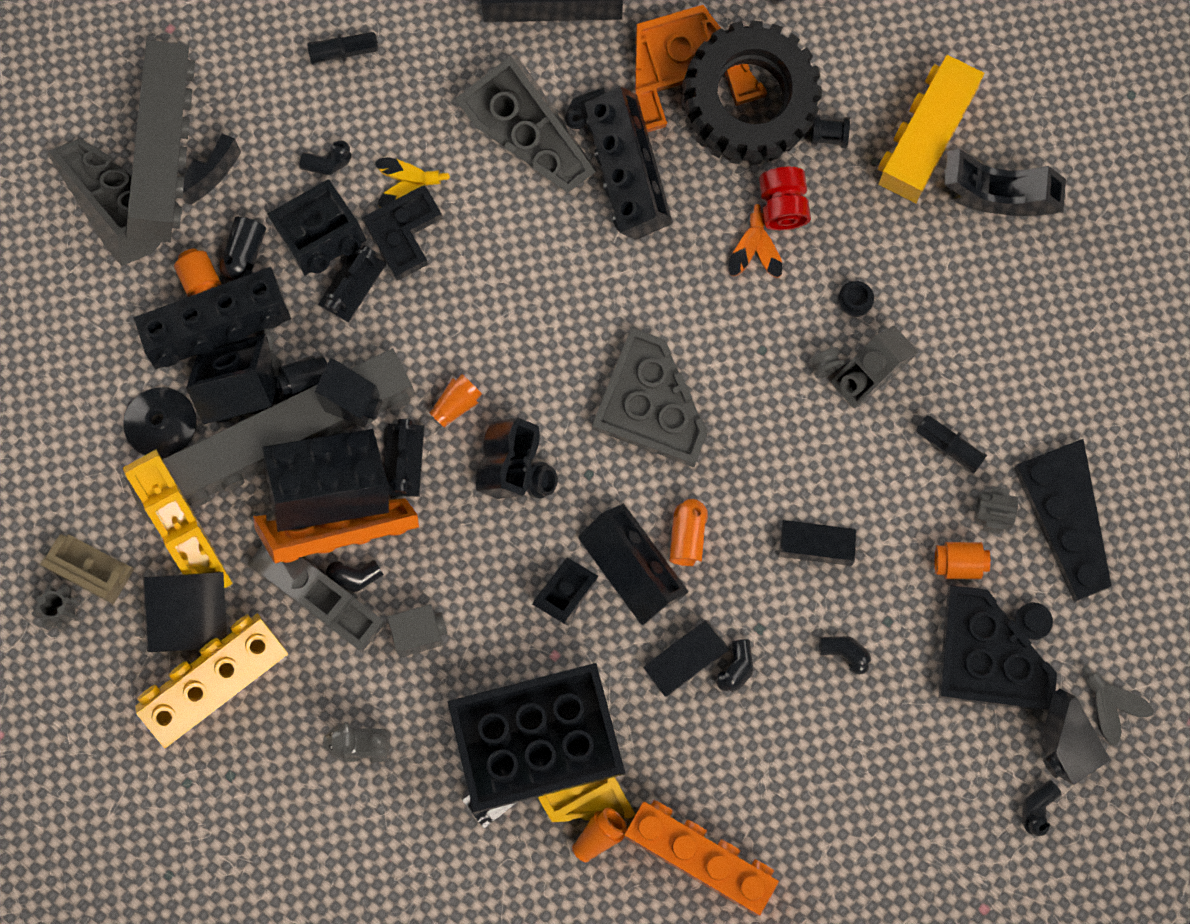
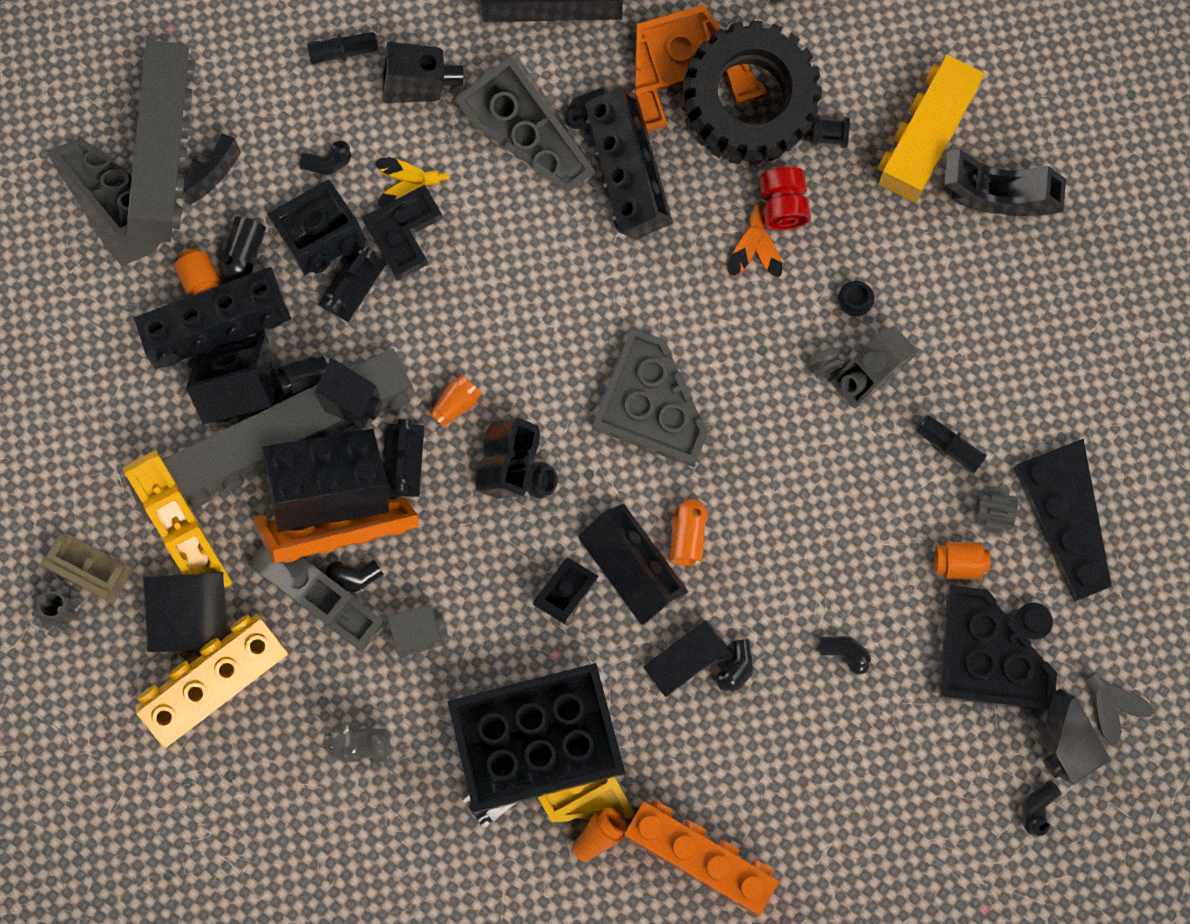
black dish [123,387,197,458] -> none
black slope [778,520,856,566] -> none
none -> black torso [383,42,464,103]

